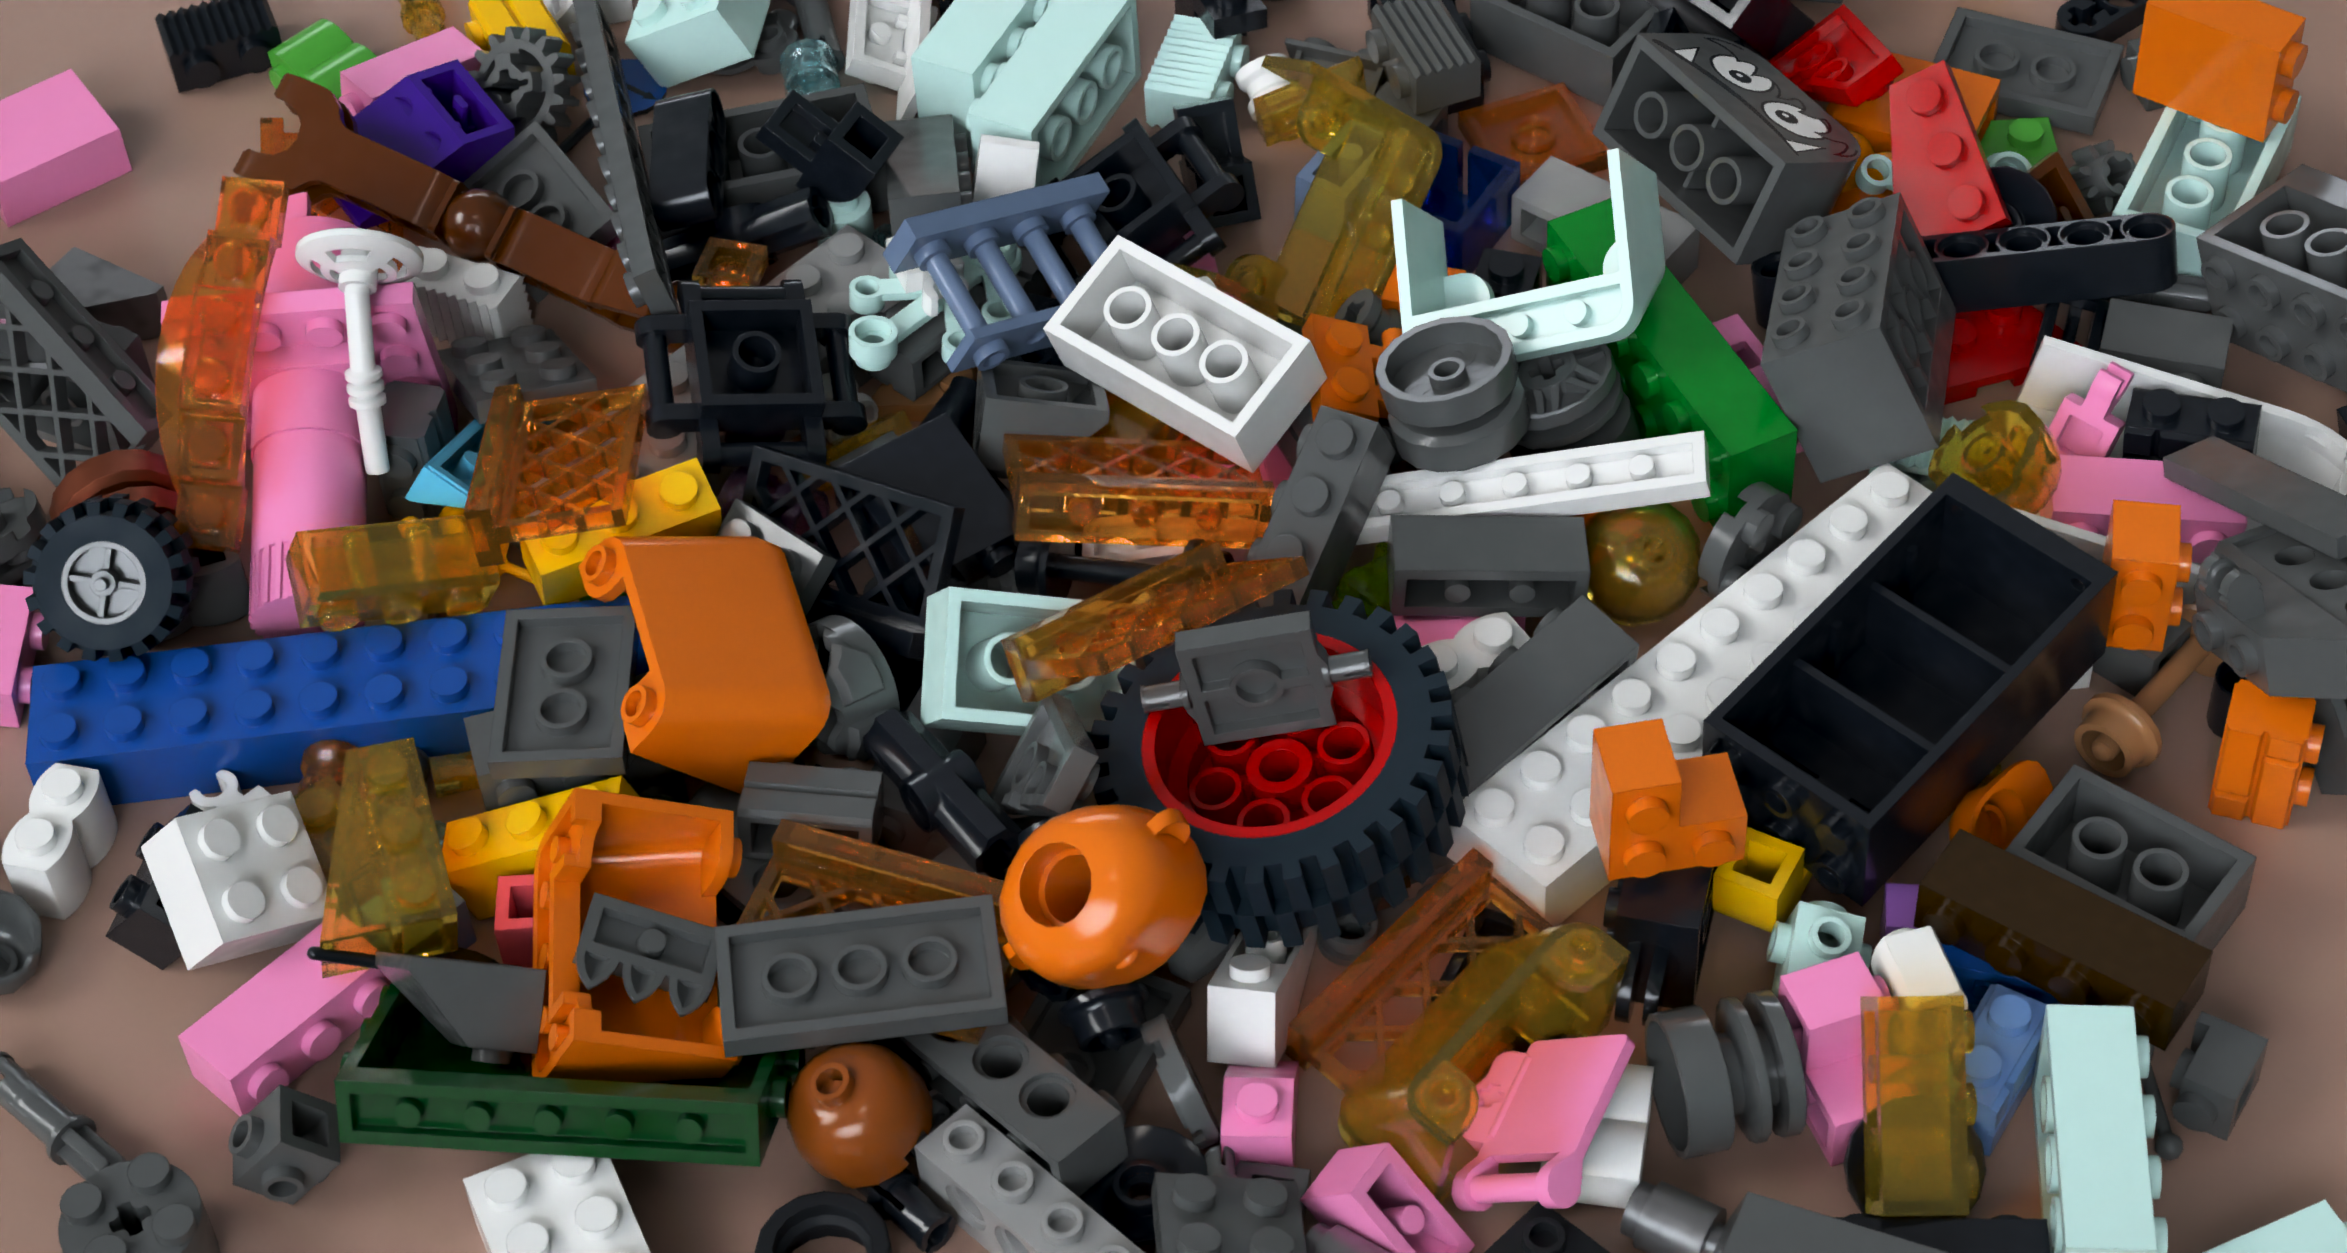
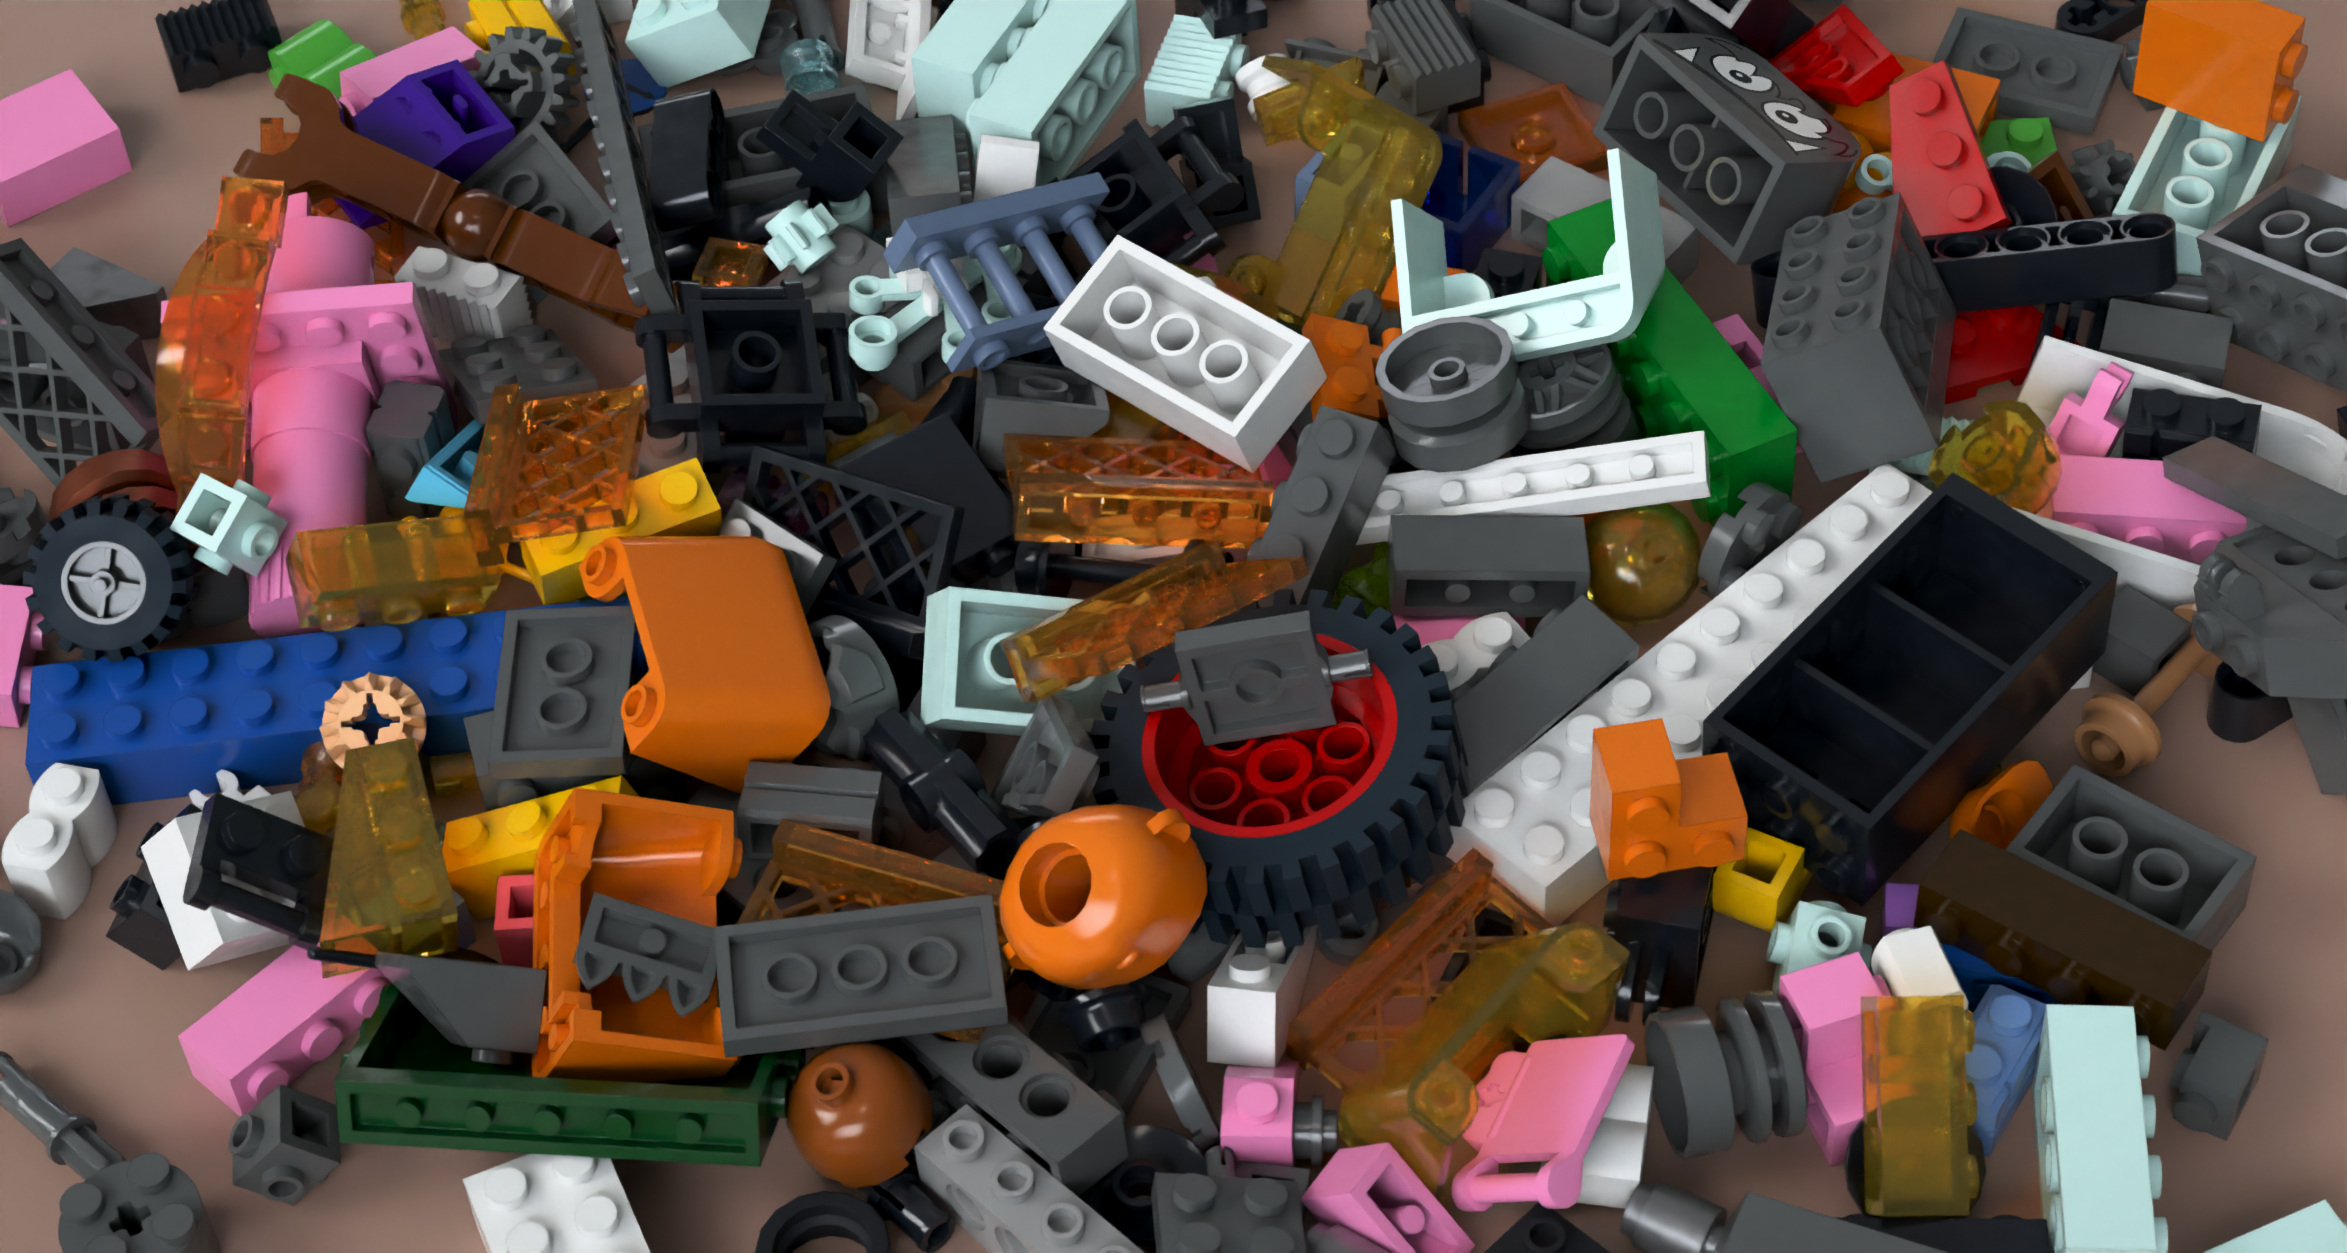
white dish [295,228,424,475] -> none
orange brick [2102,499,2192,652] -> none
dark grey hinge [2141,1043,2183,1160] -> none
orange brick [2207,679,2326,830] -> none
none -> light aqua brick [170,473,288,578]
none -> black plate [183,792,339,950]
none -> light nougat gear [319,672,427,778]
none -> light aqua gear [763,199,839,275]
none -> dark grey plate [1293,1095,1338,1166]

